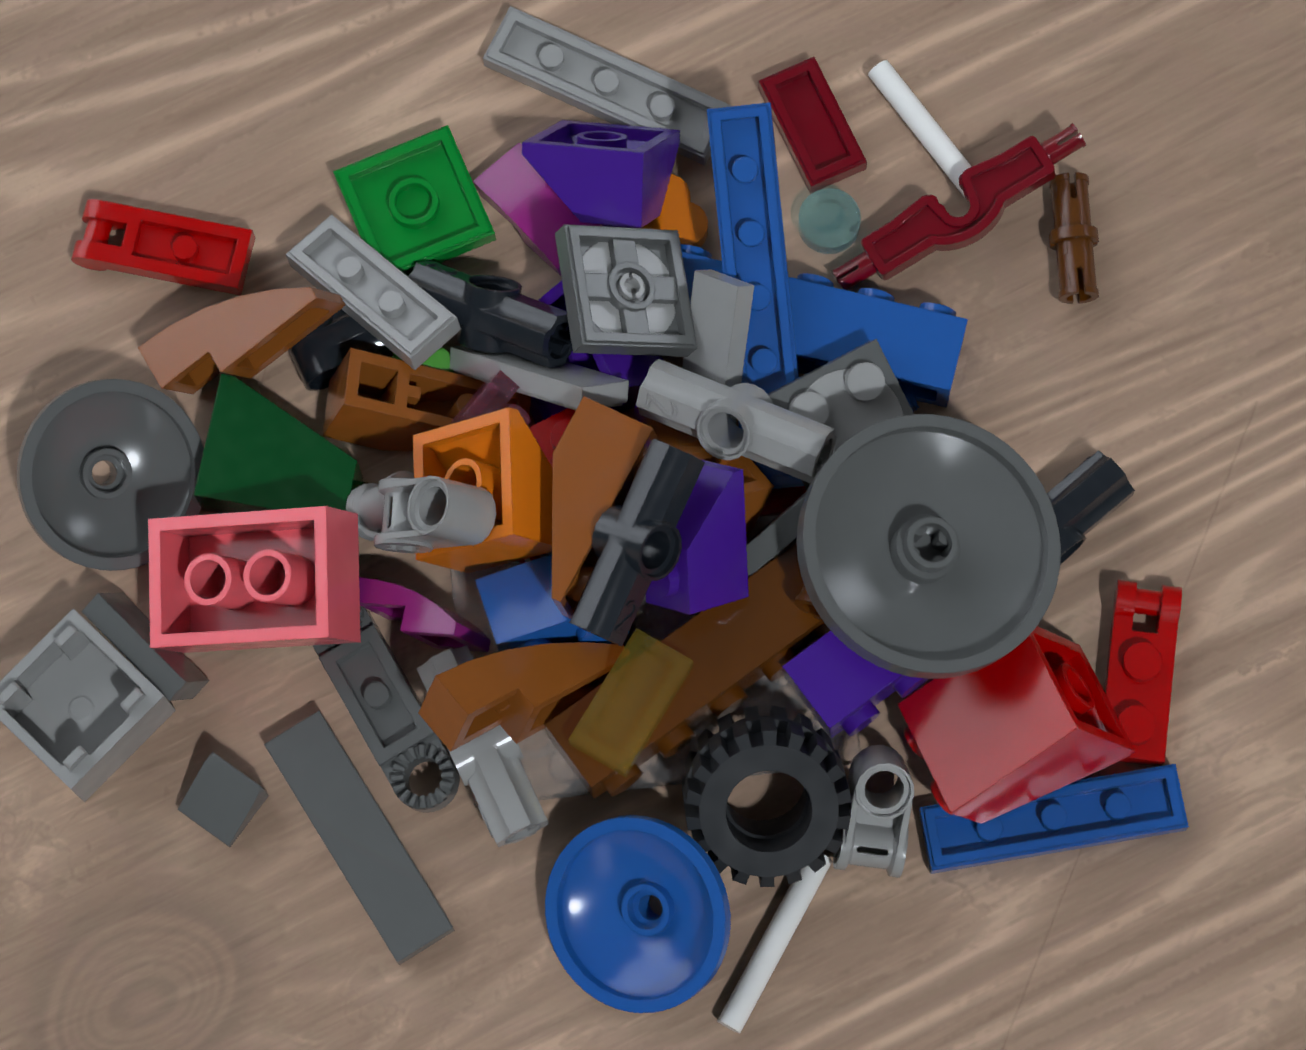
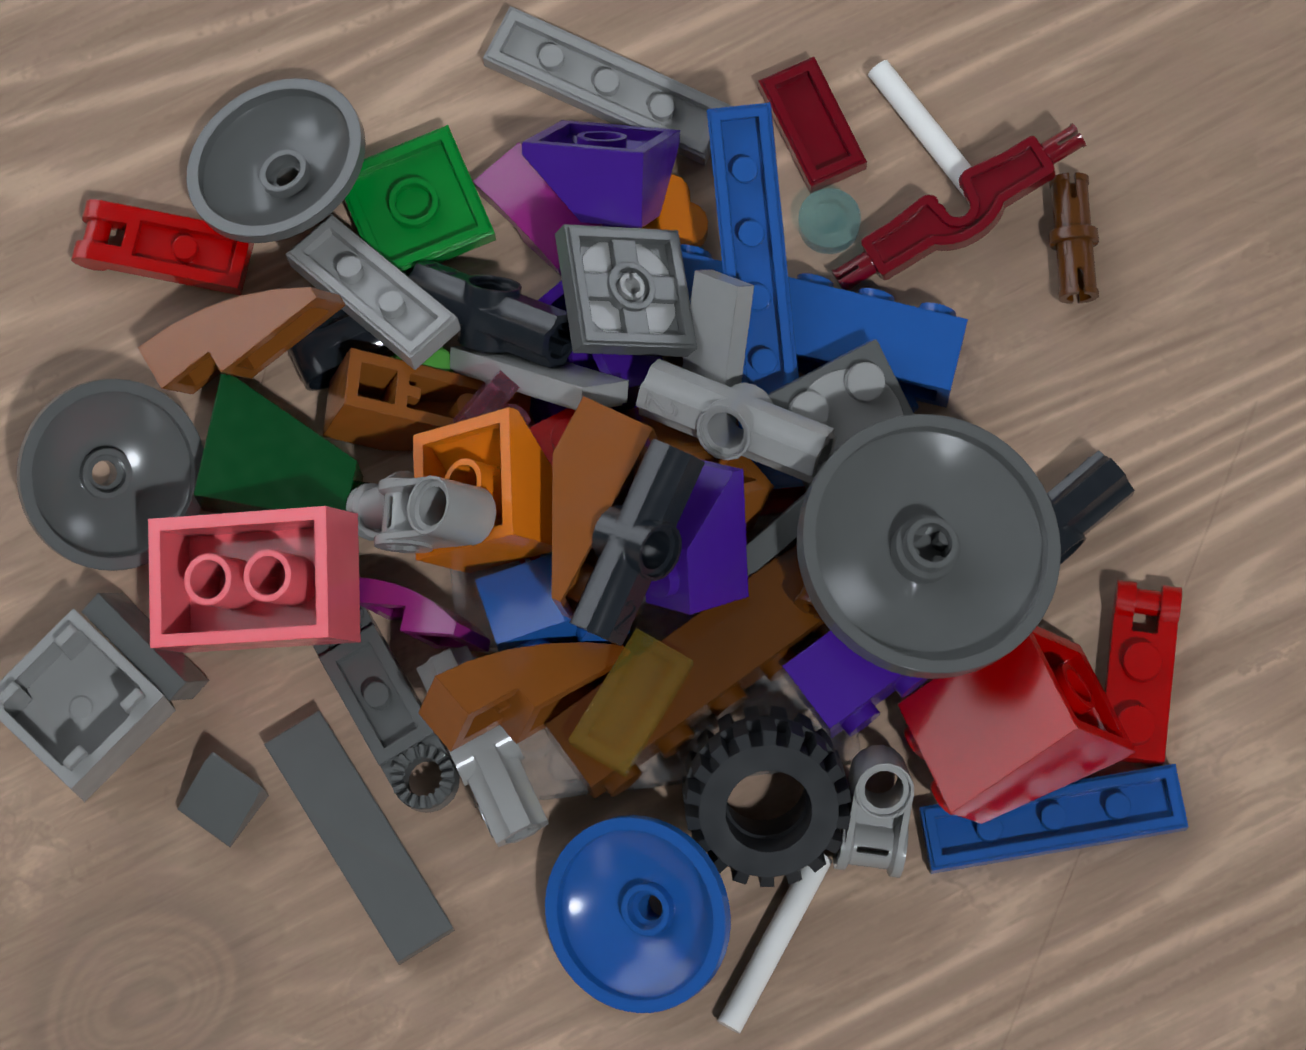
none -> dark grey dish [186,78,366,243]

